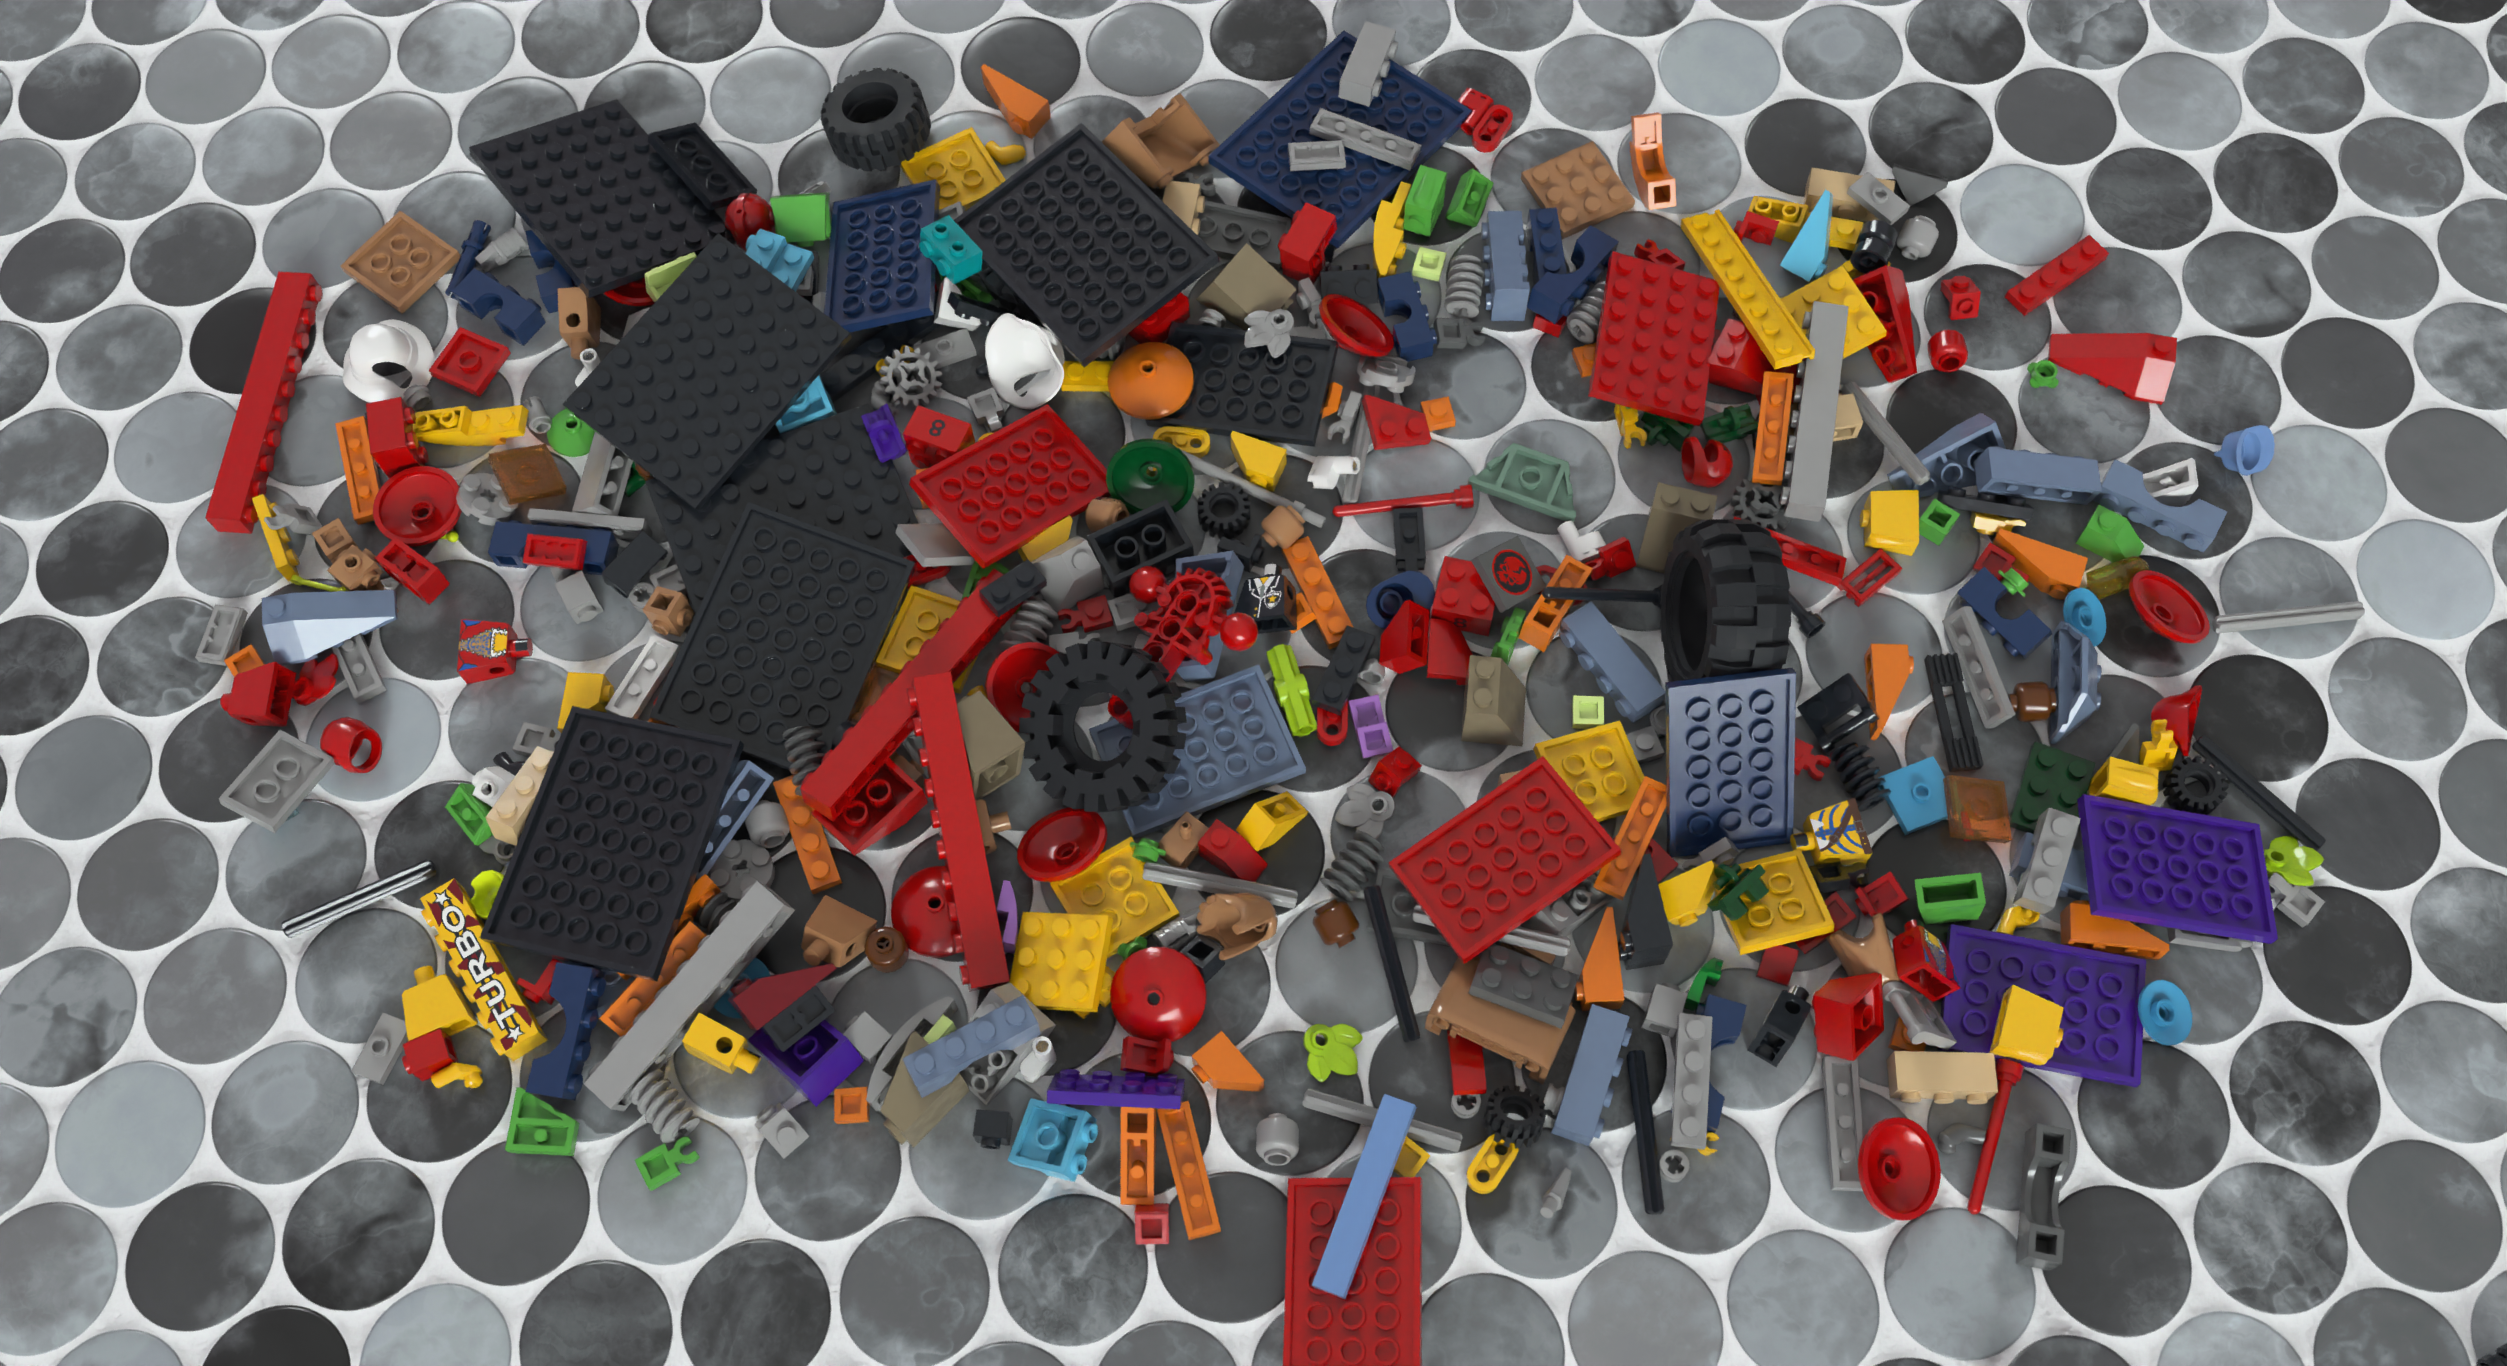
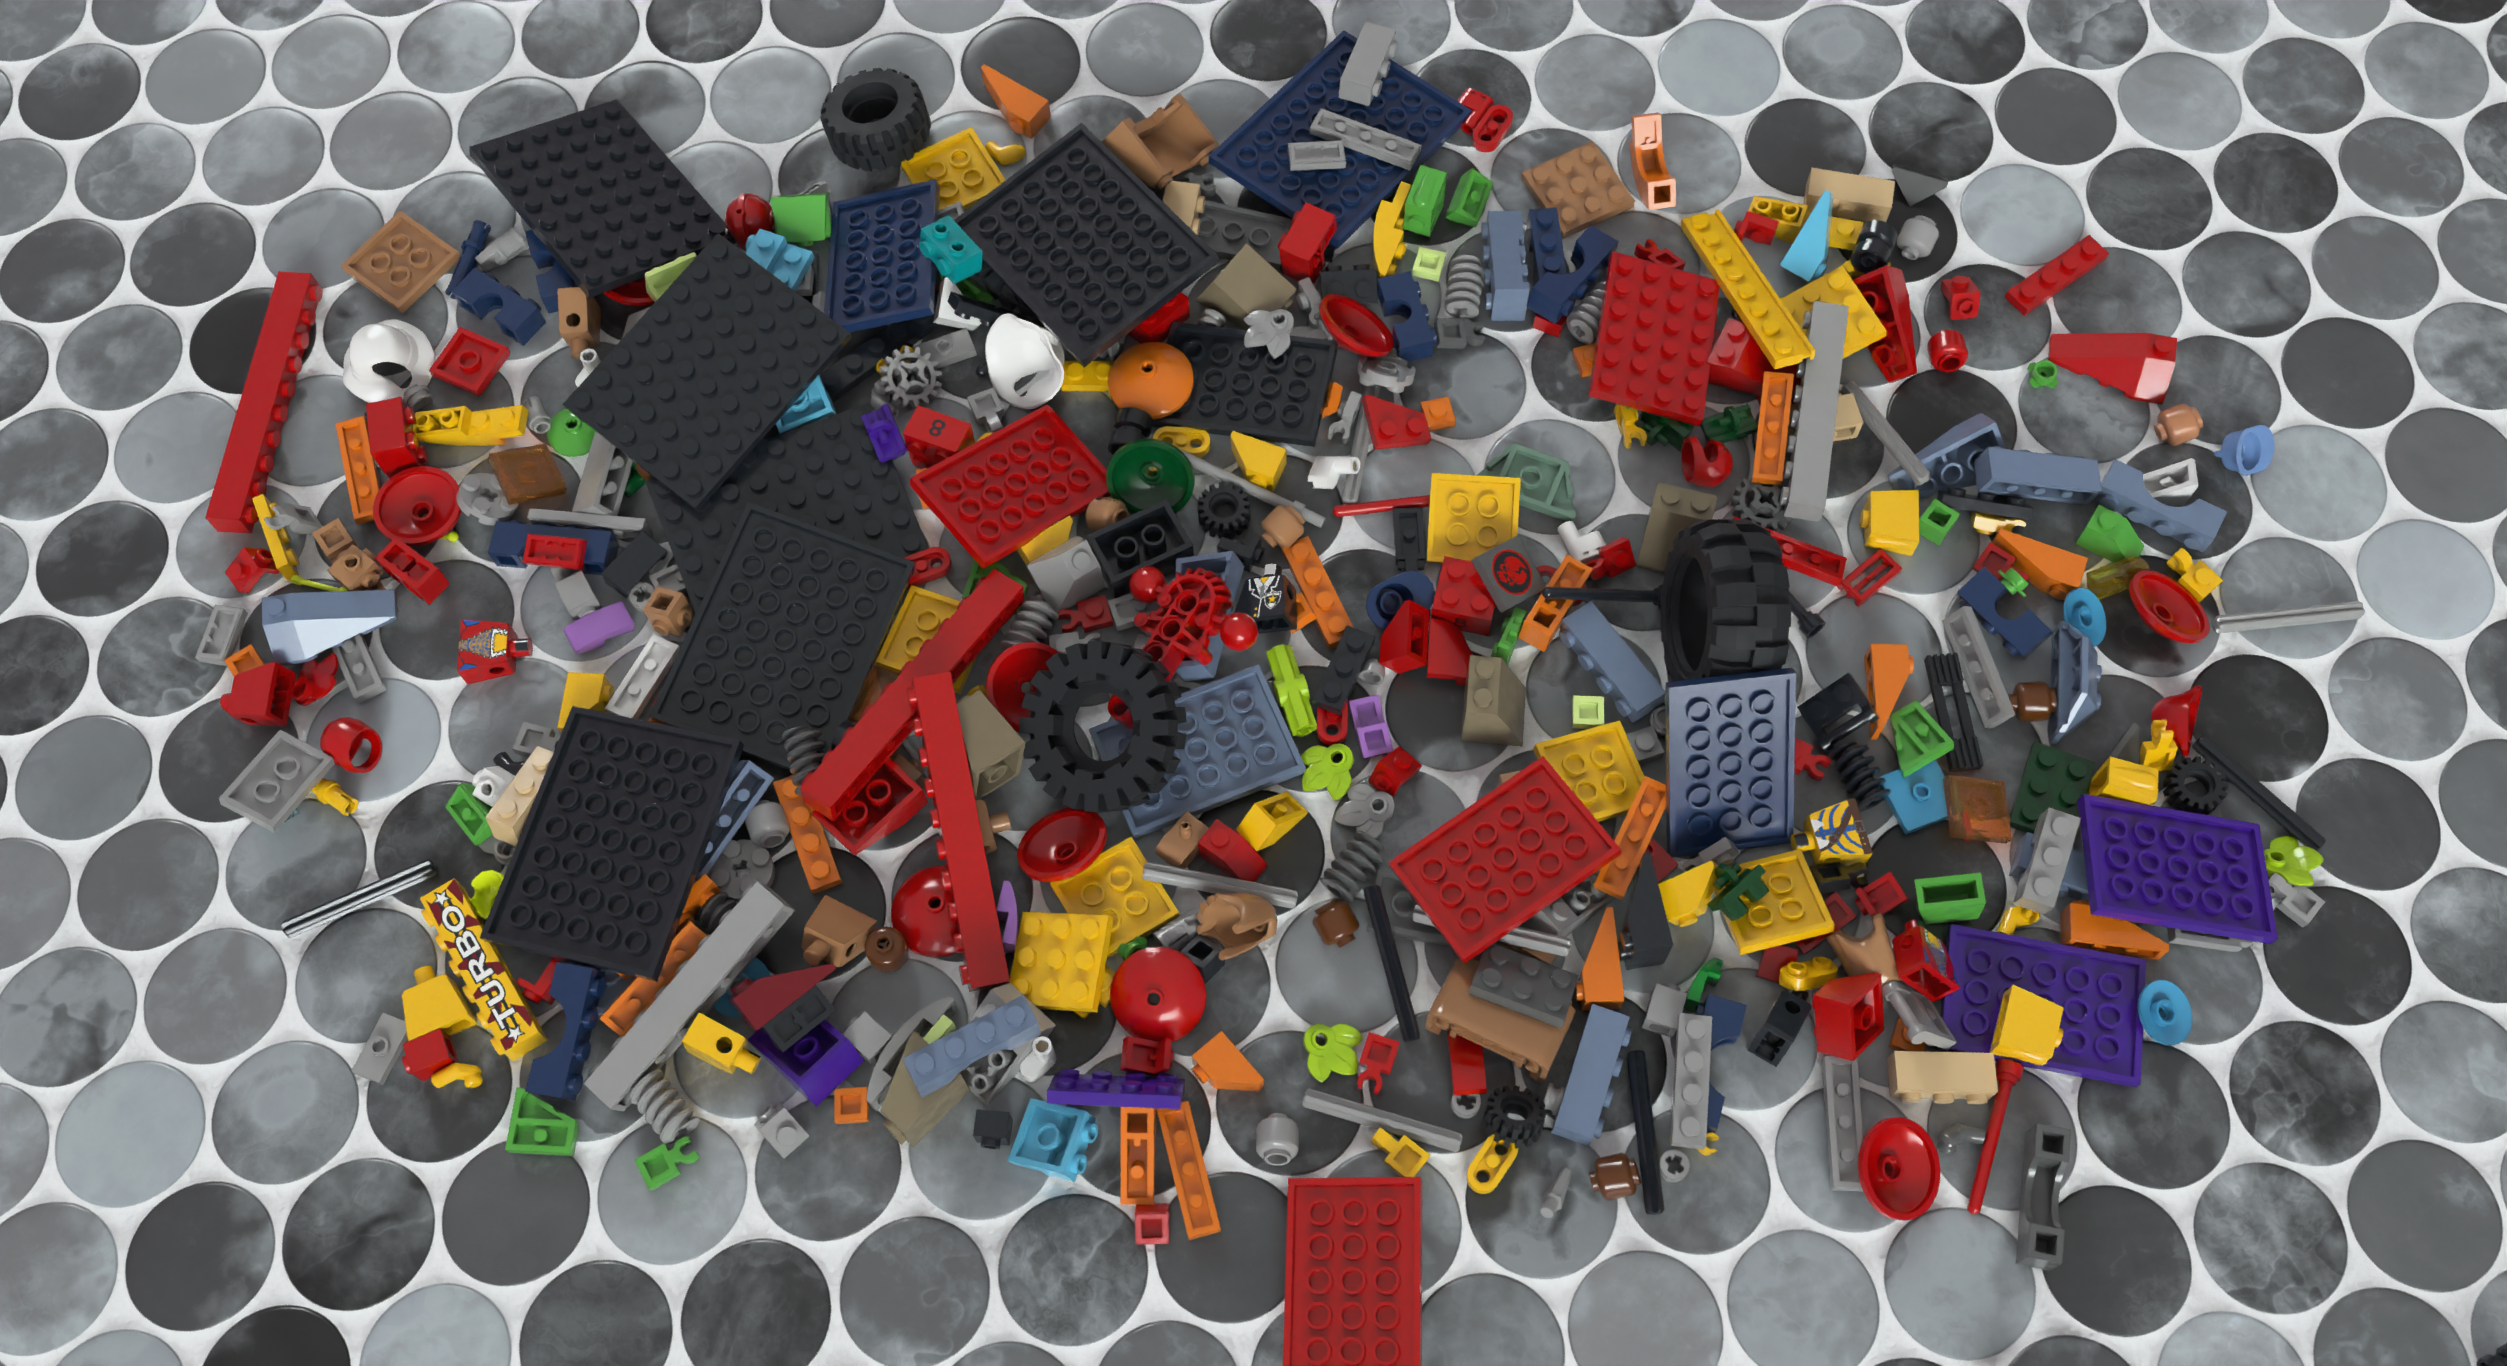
black plate [648,122,757,211] -> none
light grey tile [895,523,975,567] -> none
black plate [979,559,1047,617] -> none
bright green plate [1130,838,1166,863] -> none
medium blue tile [1312,1094,1417,1299] -> none
light grey plate [1847,172,1910,225] -> none
none -> red bracket [225,547,279,594]
none -> yellow pin [311,777,359,816]
none -> medium lavender slope [564,601,635,654]
none -> black wheel [1108,407,1154,455]
none -> lime plate [1301,743,1354,801]
none -> red plate [1357,1032,1400,1095]
none -> yellow plate [1426,473,1521,564]
none -> reddish brown head [1589,1153,1641,1201]
none -> yellow plate [1779,957,1838,991]
none -> bright green wing [1890,700,1954,778]
none -> nougat head [2154,403,2203,446]
none -> yellow plate [2166,548,2223,603]

